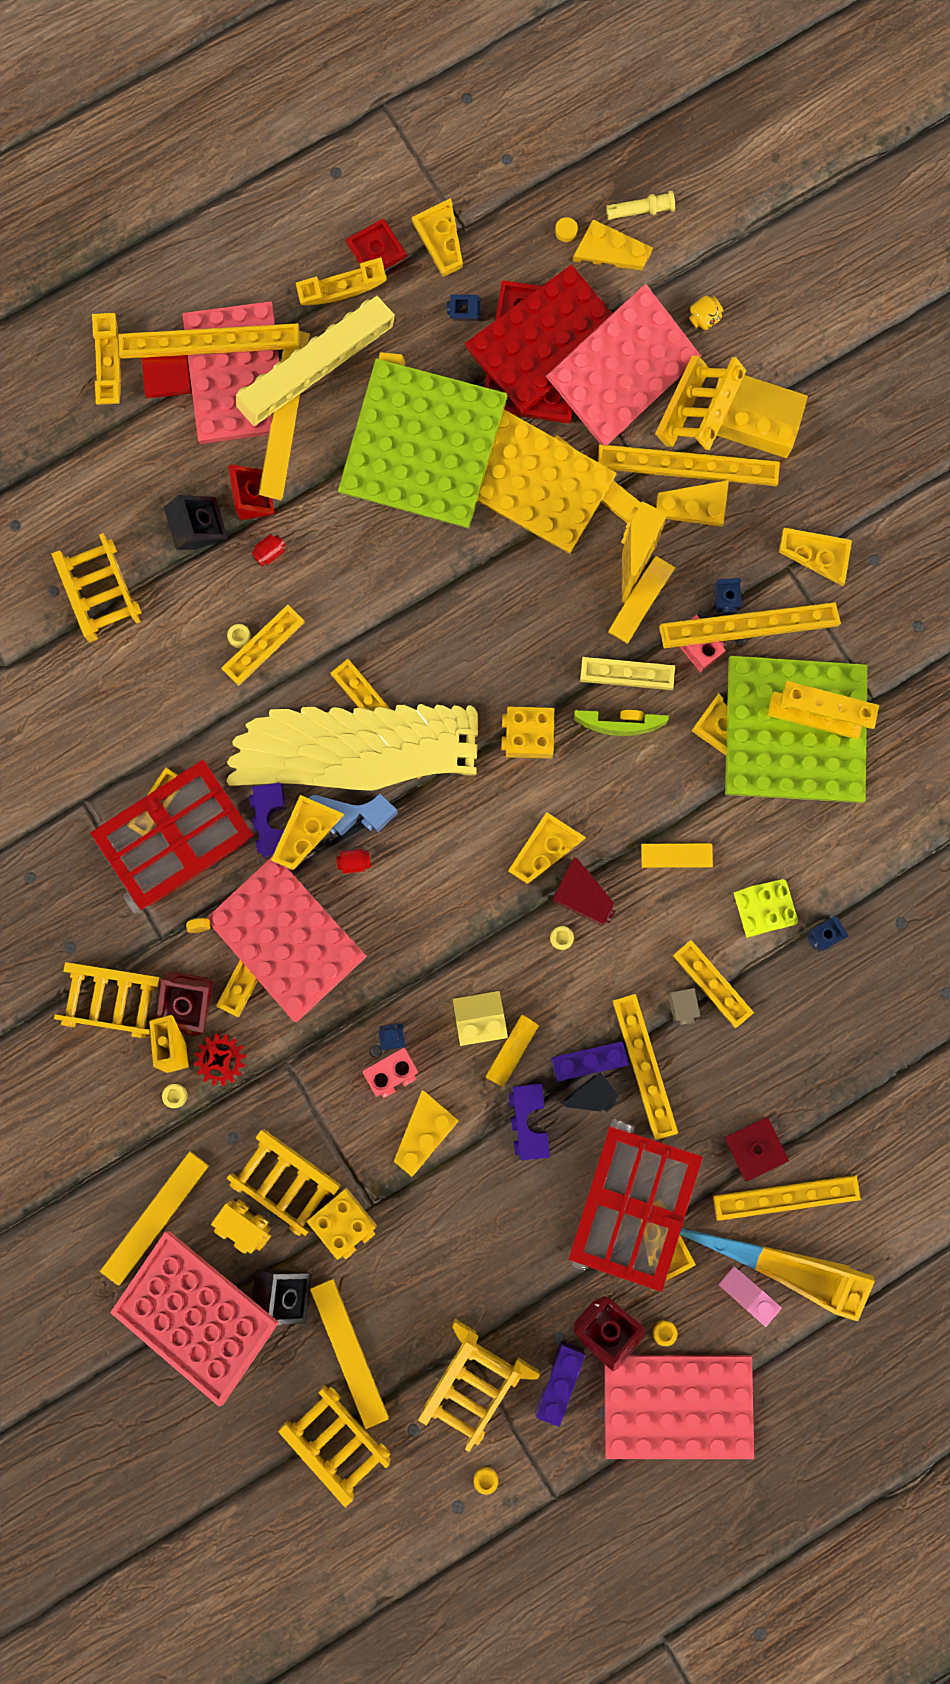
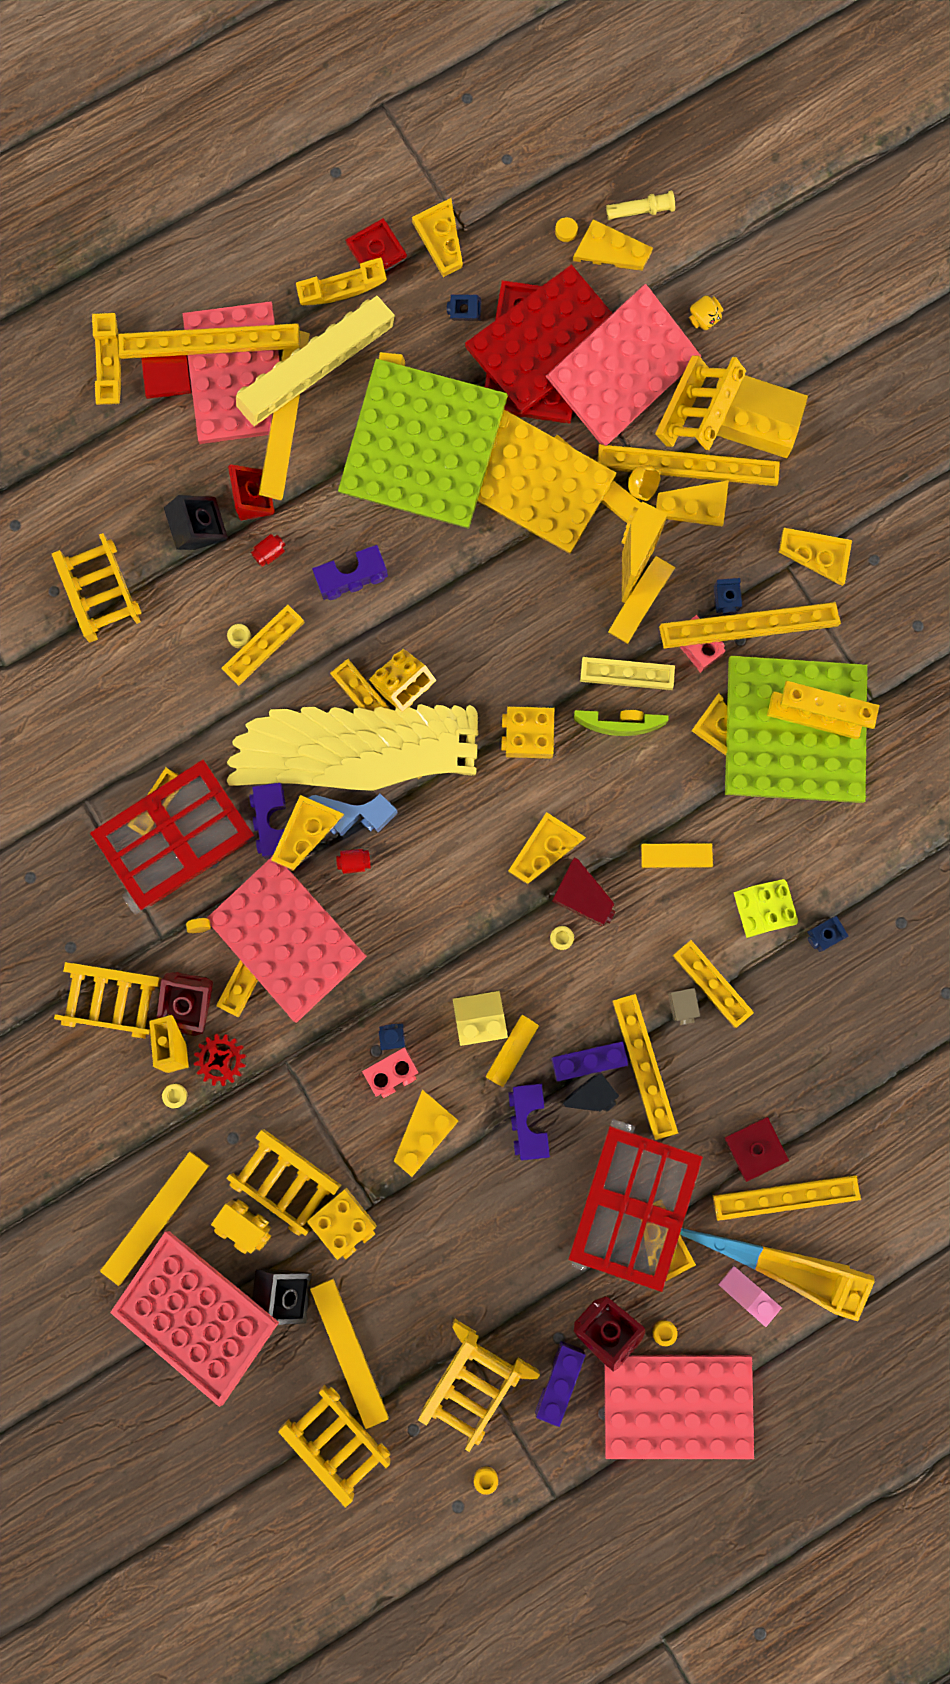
none -> dark purple arch [312,545,388,600]
none -> yellow brick [369,649,436,712]
none -> yellow hair [628,464,660,501]

